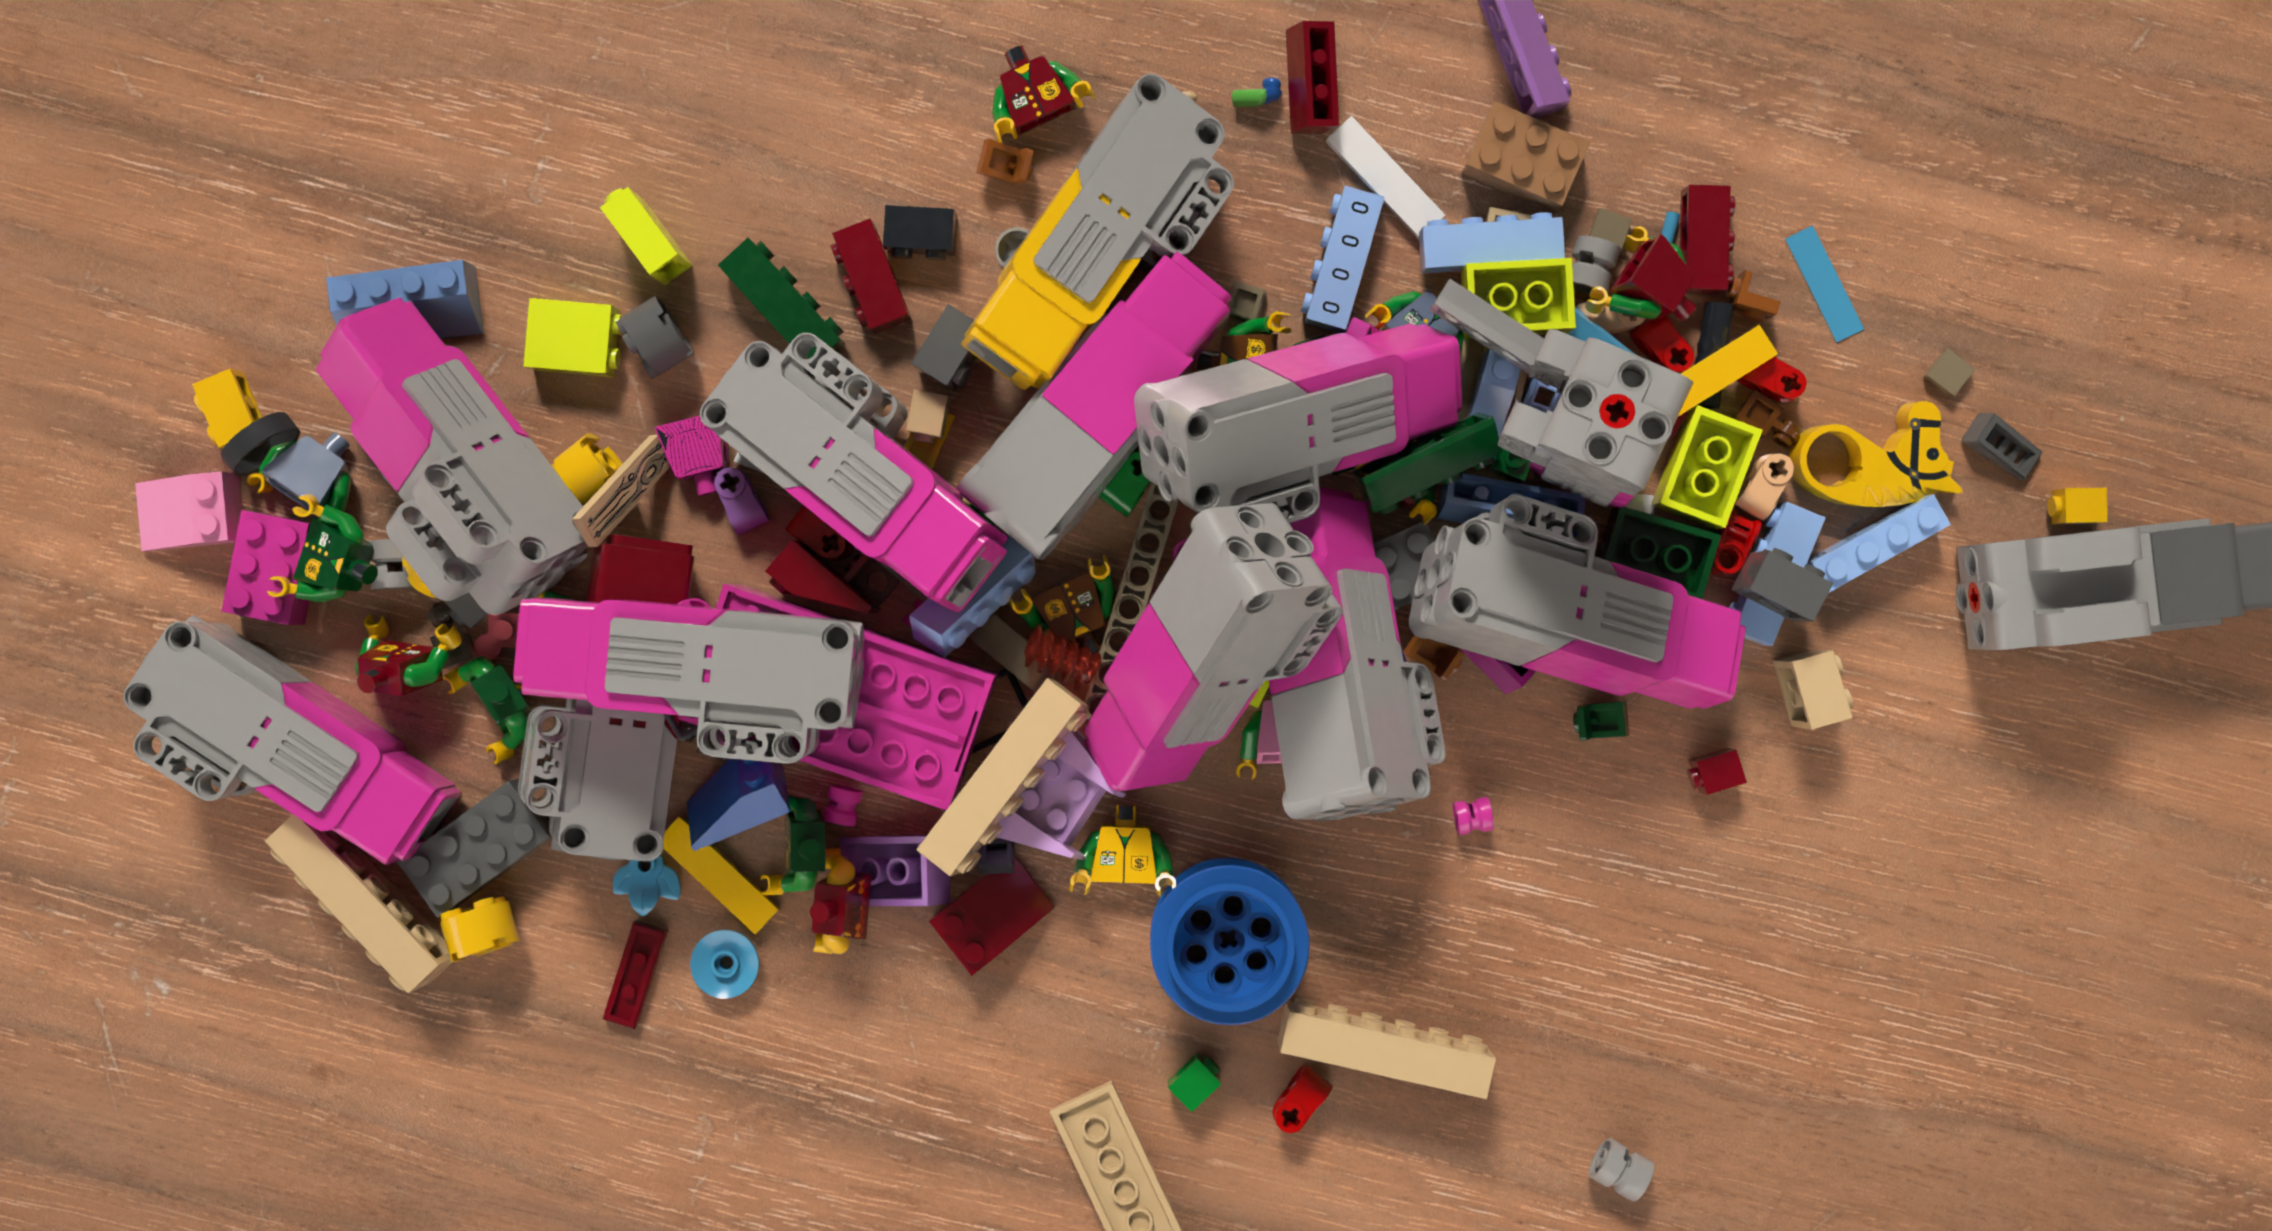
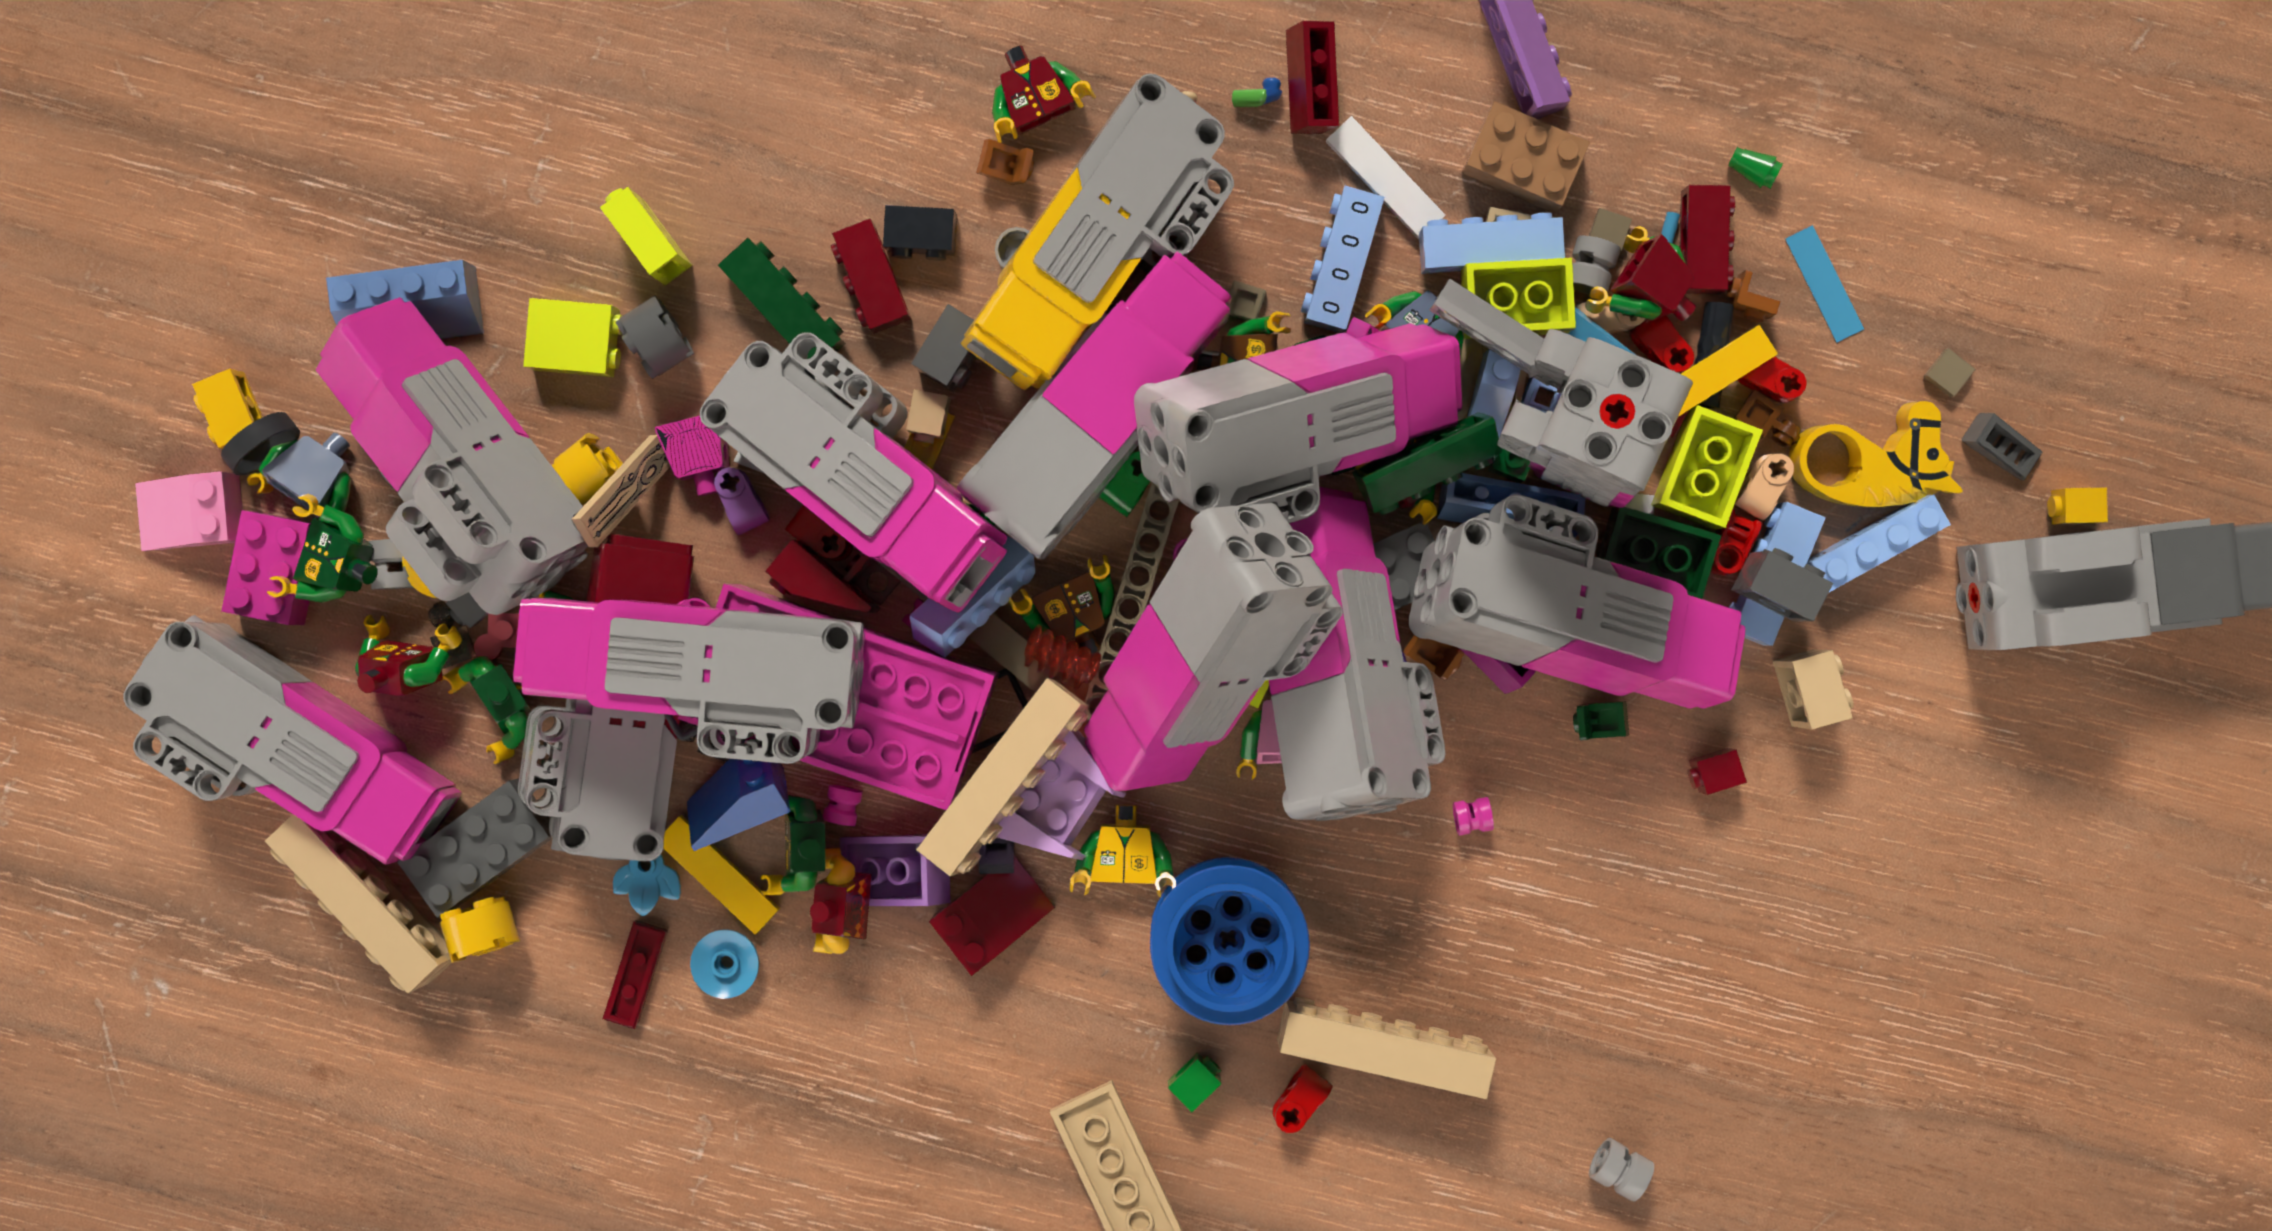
none -> green cone [1728,147,1784,189]

